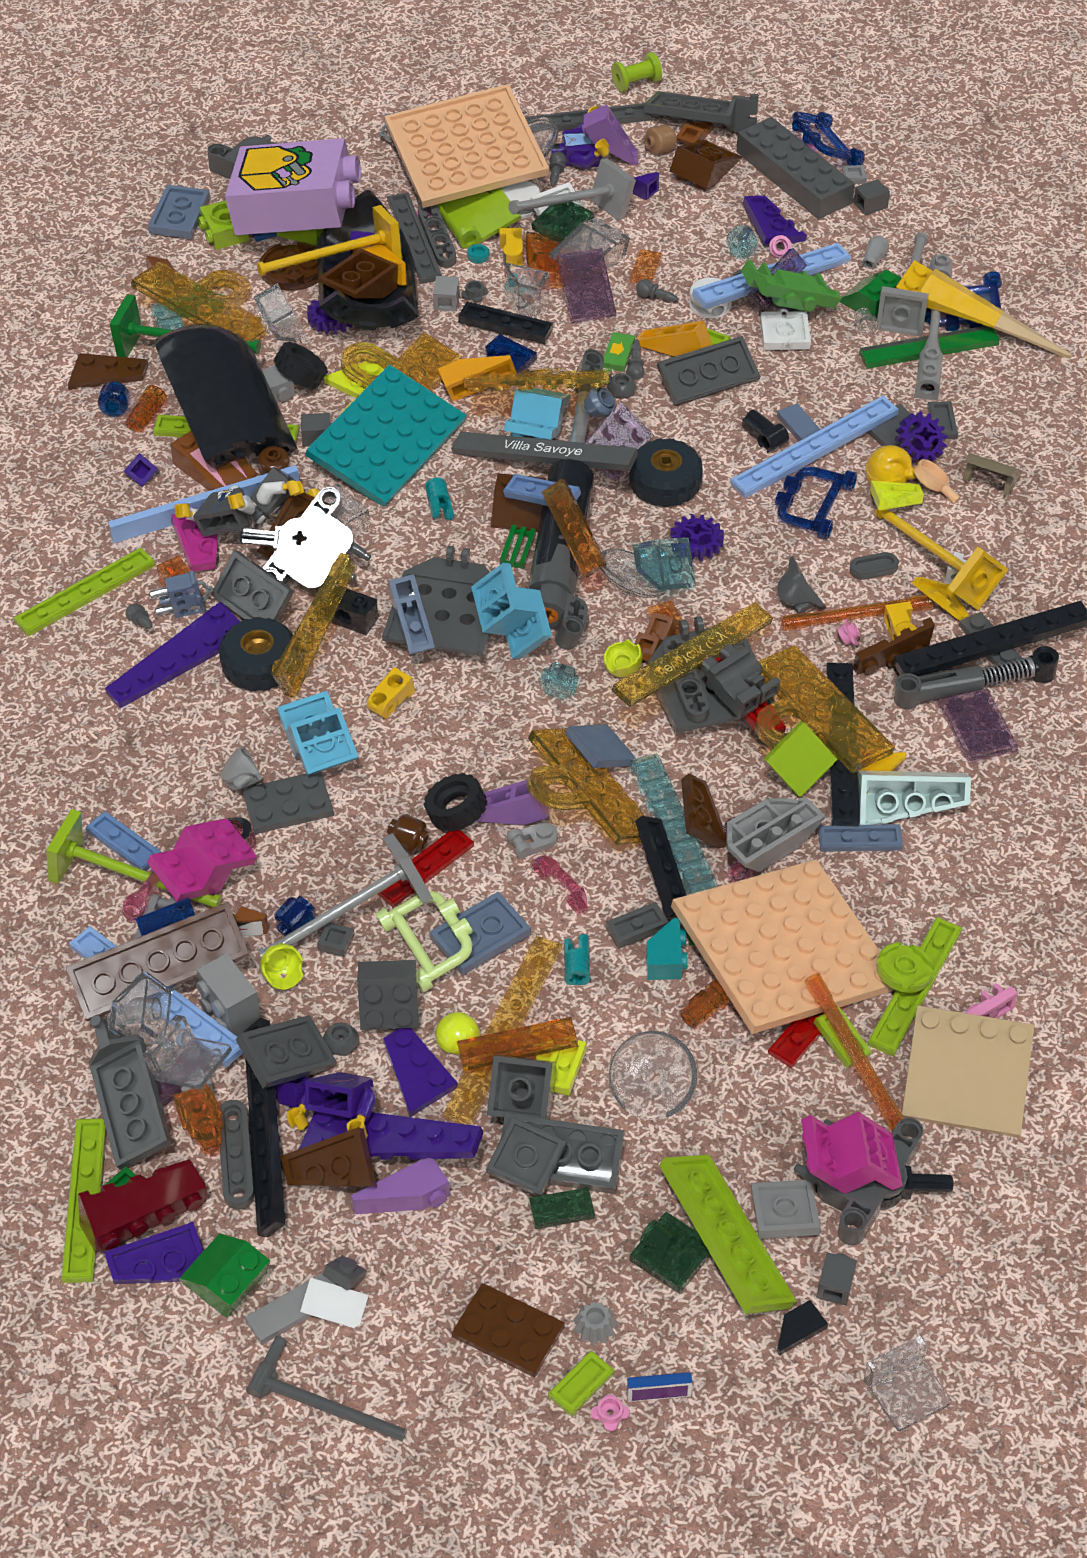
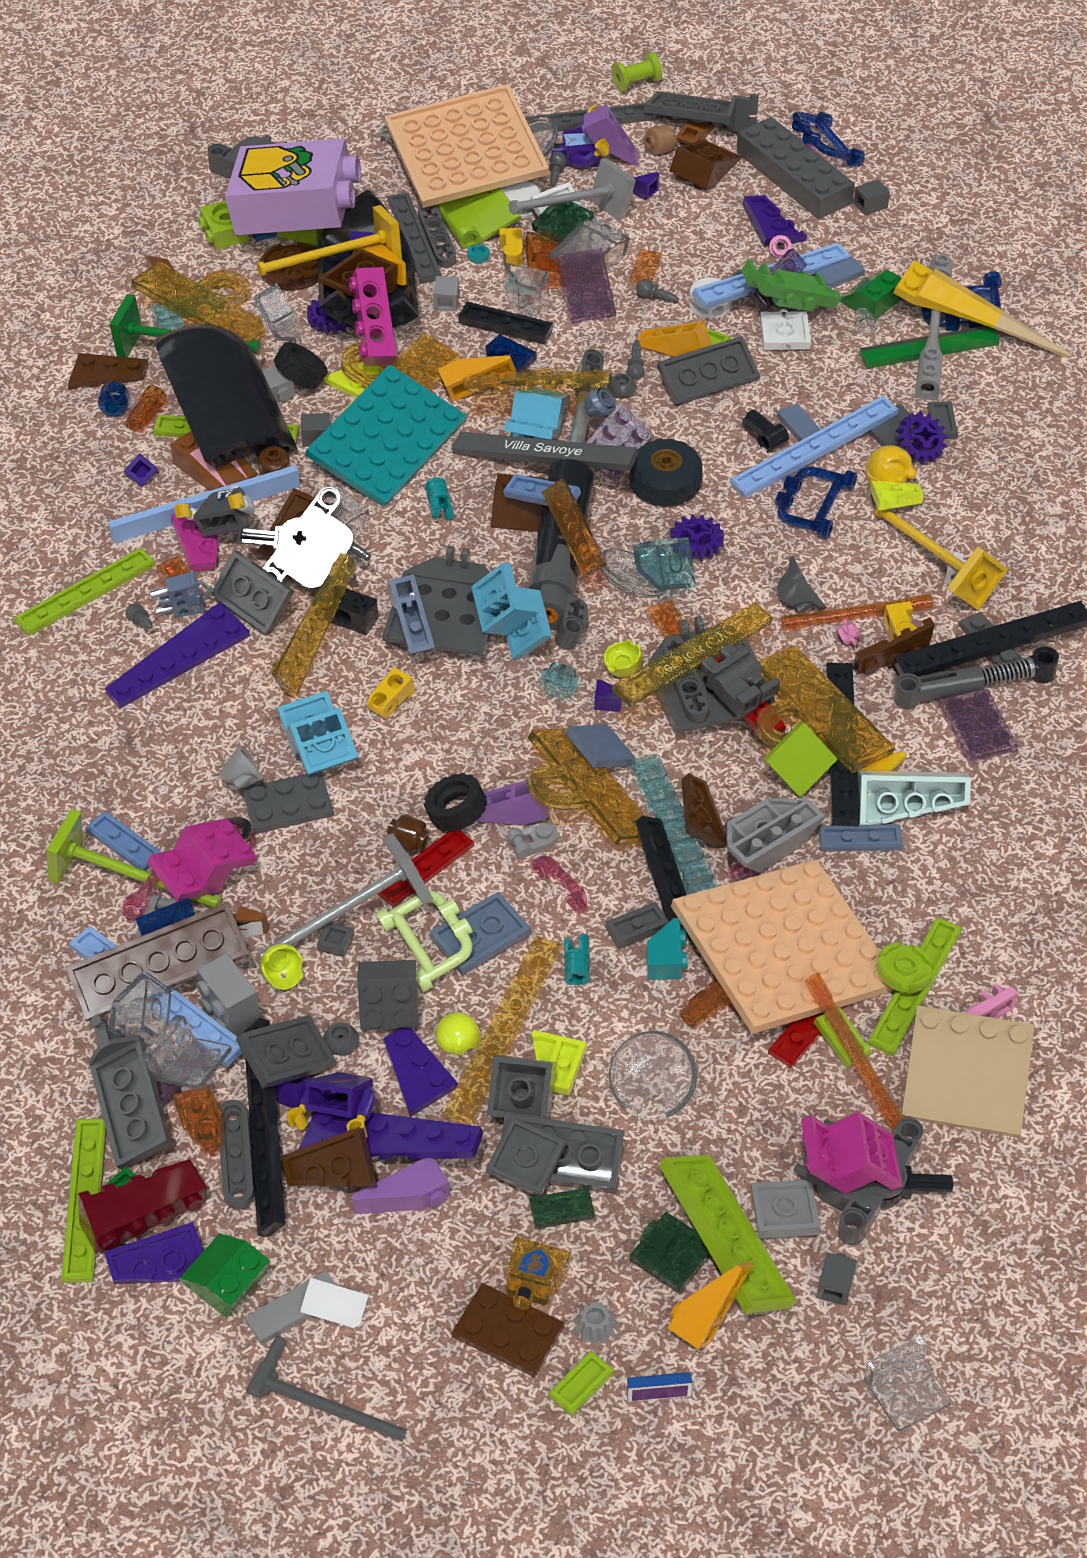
sand blue plate [148,185,210,239] -> none
black wheel [219,617,298,691] -> none
torso [249,467,320,525] -> none
clear blue head [274,895,316,936] -> none
dark grey plate [322,1255,367,1290] -> none
clear orange plate [457,1017,578,1071] -> none
dark grey plate [461,280,488,302] -> none
green tile [500,525,536,569] -> none
bright pink plate [591,1394,630,1432] -> none
bright green tile [603,332,635,372] -> none
dark orange slope [634,612,679,662] -> none
clear light blue head [726,225,758,259] -> none
black tile [777,1300,828,1356] -> none
light grey tile [842,165,867,184] -> none
dark grey tile [849,552,899,580] -> none
light grey cone [862,236,889,269] -> none
light grey tile [876,232,929,337] -> none
yellow tile [912,576,969,621] -> none
light nougat piece [914,459,961,504] -> none
dark tan piece [963,453,1022,495] -> none
none -> dark pink brick [349,267,397,366]
none -> clear yellow torso [506,1236,571,1310]
none -> dark purple slope [594,679,623,712]
none -> light orange slope [668,1261,753,1349]
none -> sand blue tile [815,257,865,289]

